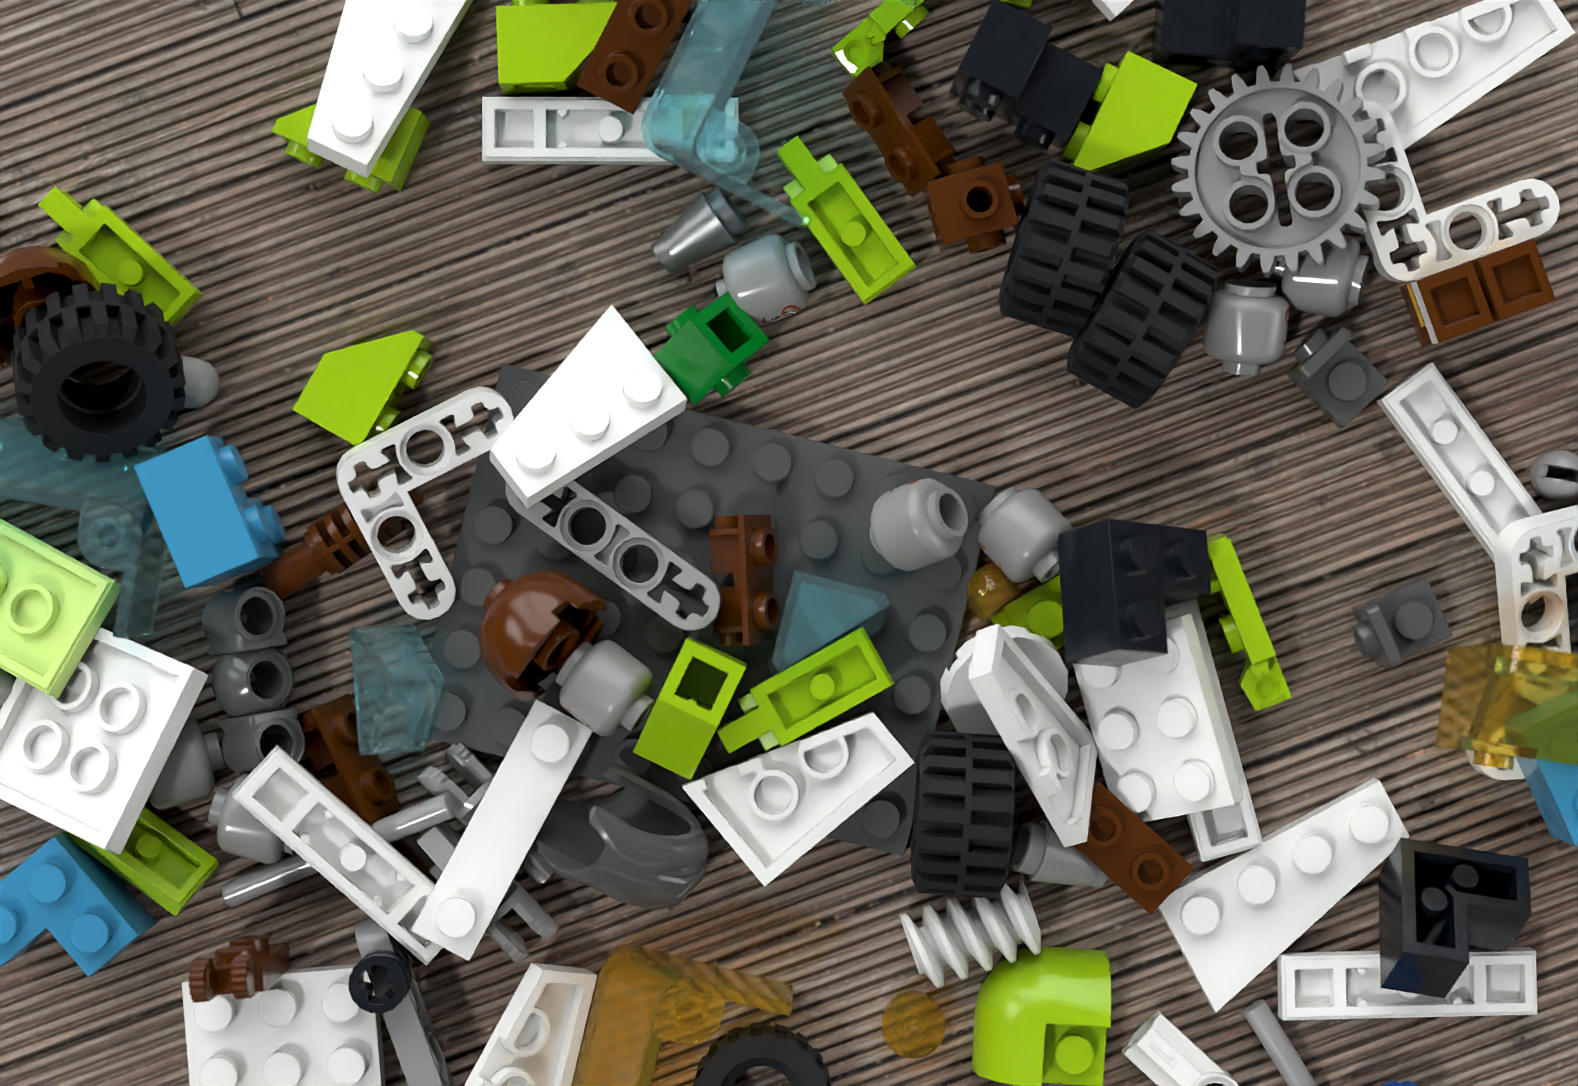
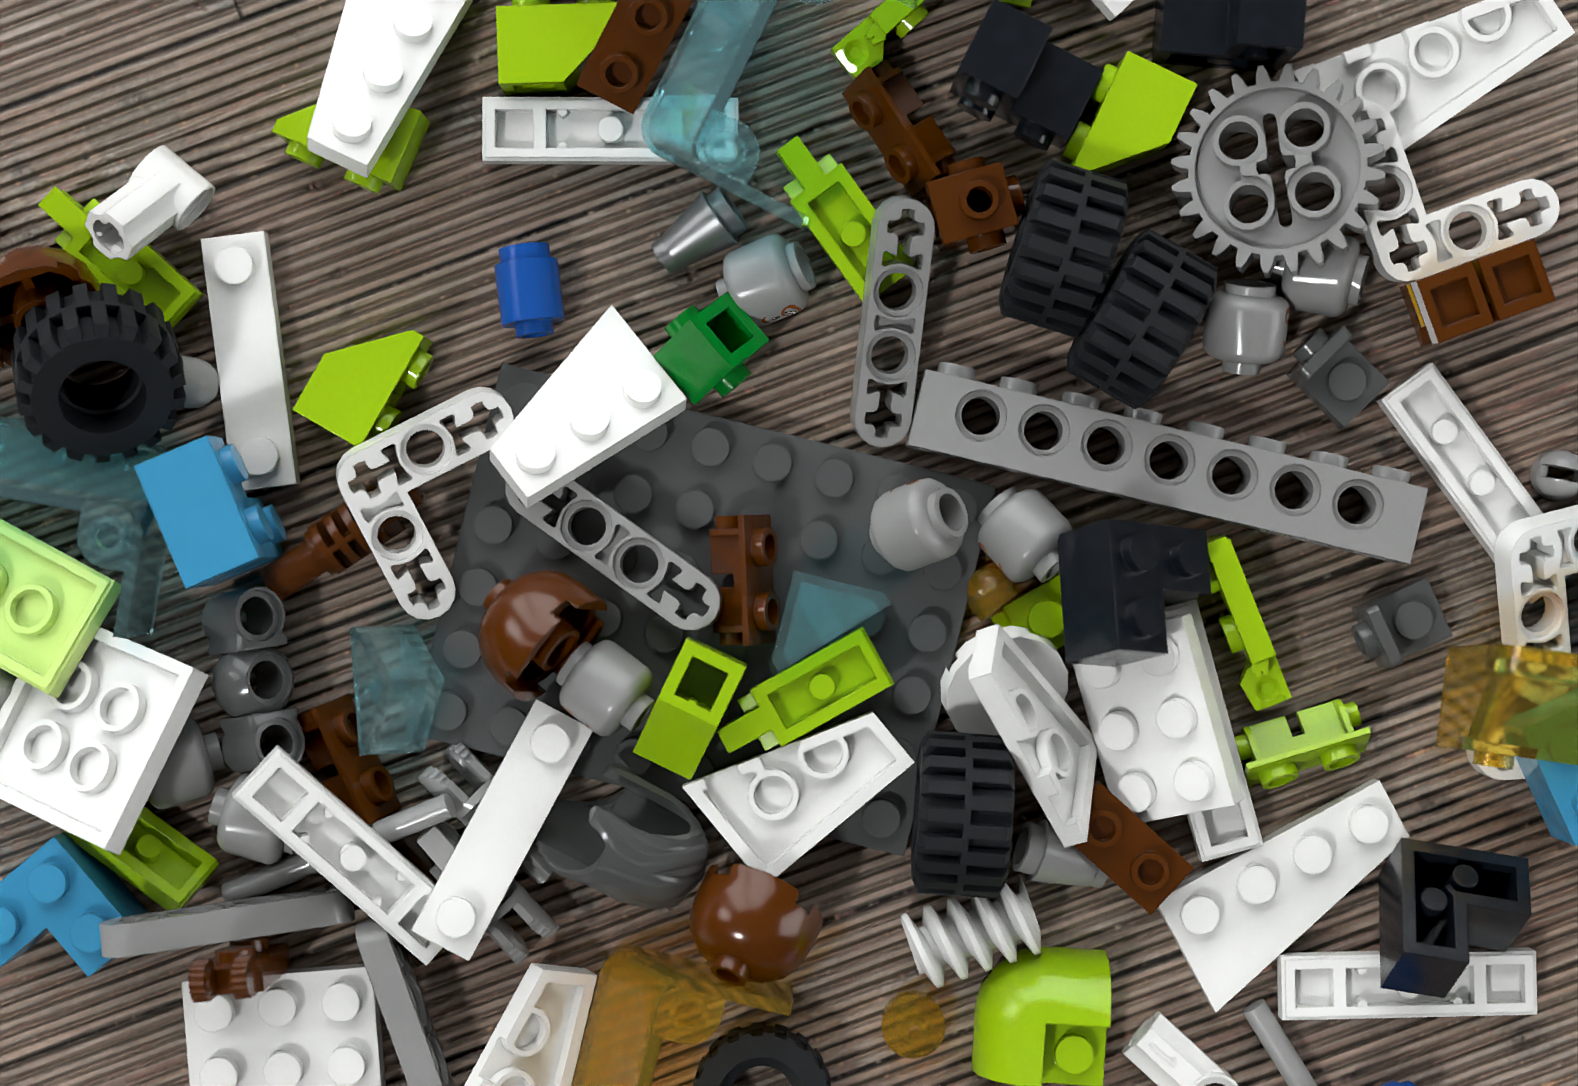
black bush [349,950,411,1014] -> none
none -> white piece [85,145,215,260]
none -> light grey beam [99,886,355,958]
none -> white plate [200,231,301,491]
none -> blue brick [494,242,565,339]
none -> reddish brown cylinder [690,864,824,987]
none -> light grey beam [850,195,935,448]
none -> light grey brick [905,362,1428,564]
none -> lime hinge [1234,699,1372,789]

